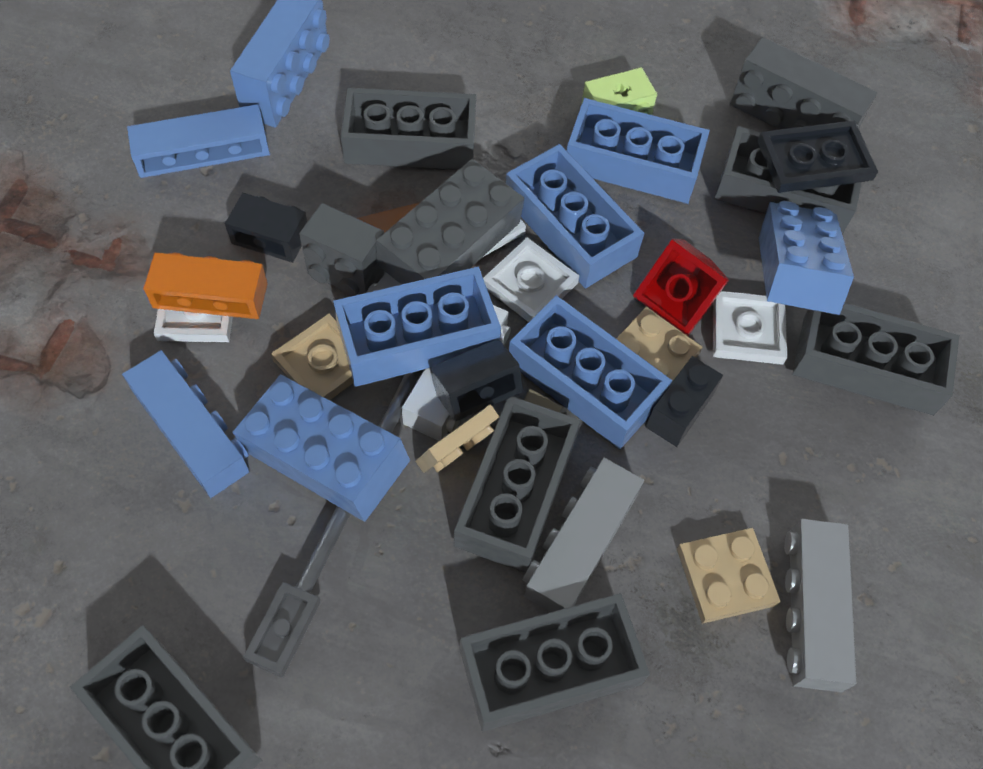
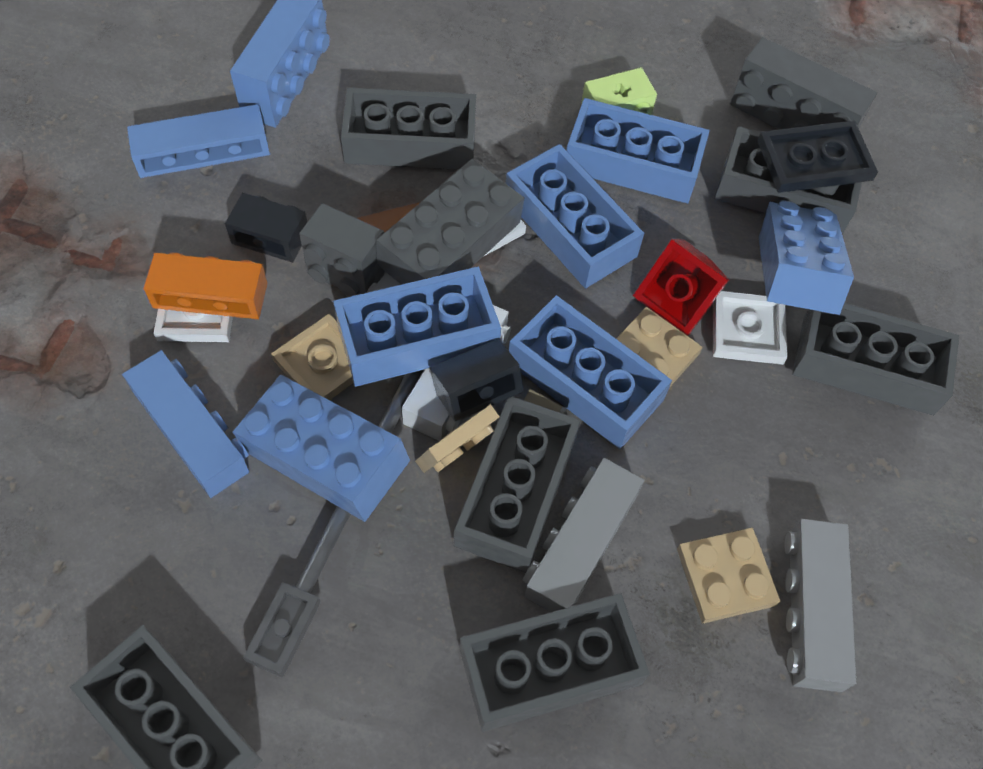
white plate [483,237,579,322] -> none
black brick [646,356,723,447] -> none

